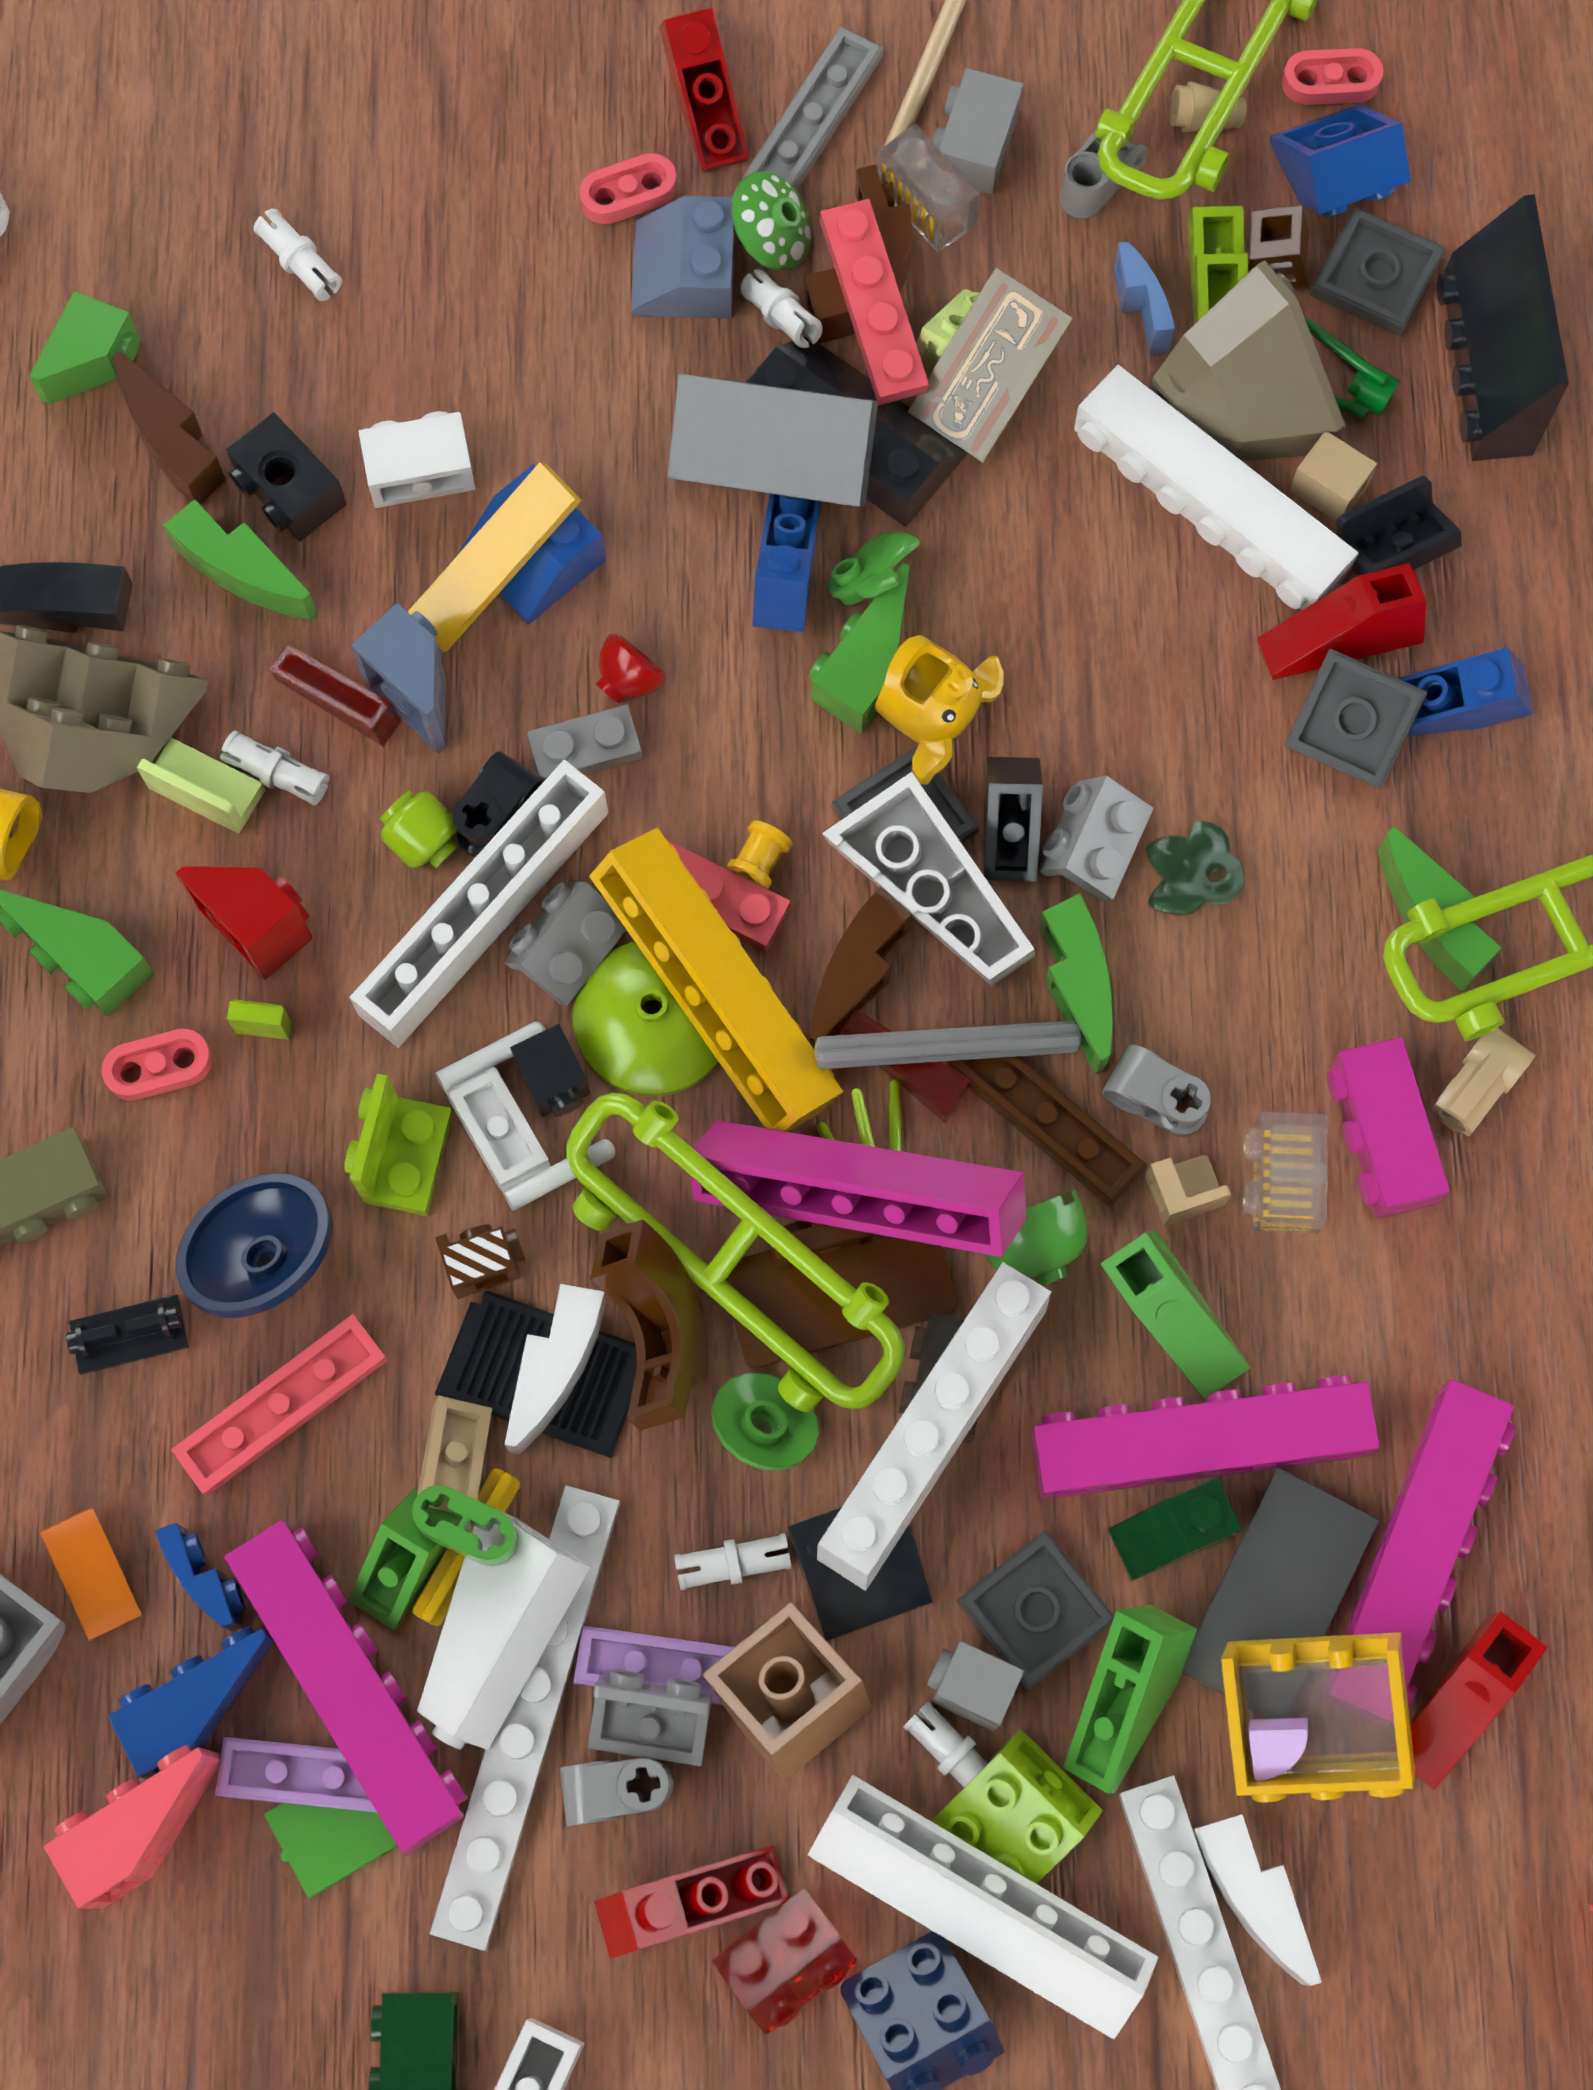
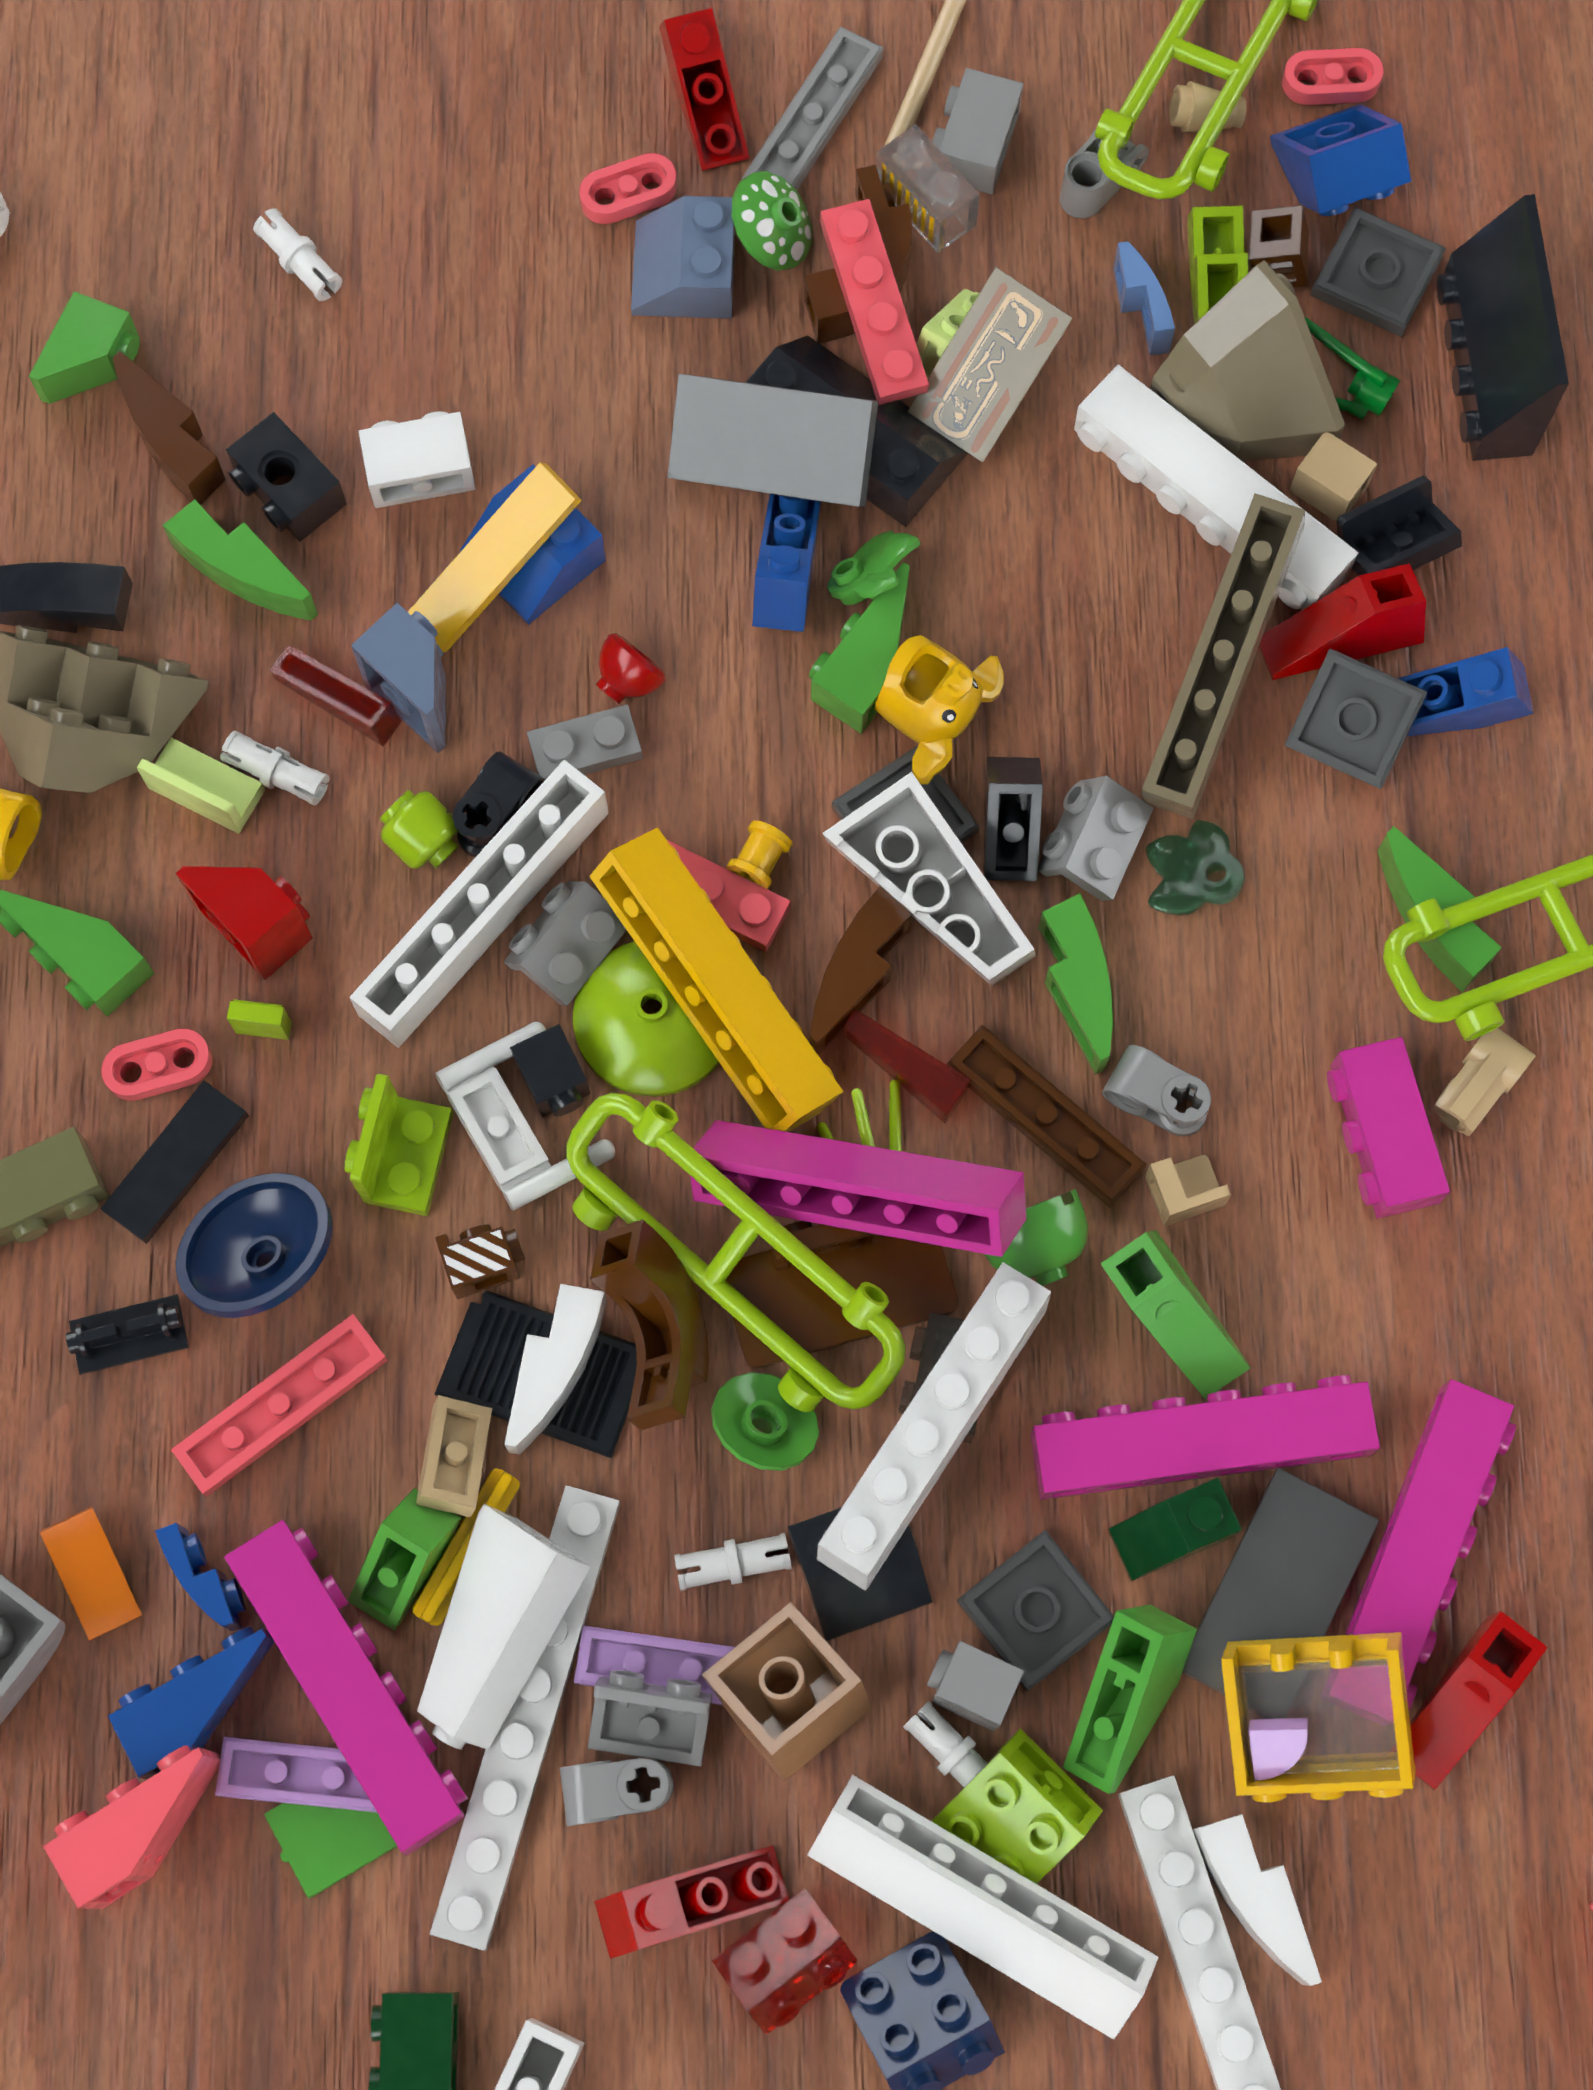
bright green beam [412,1485,518,1566] -> none
white pin [741,269,822,348] -> none
light grey axle [814,1021,1081,1069] -> none
clear brick [1243,1111,1327,1234] -> none
none -> black tile [100,1080,249,1244]
none -> dark tan brick [1142,493,1305,820]

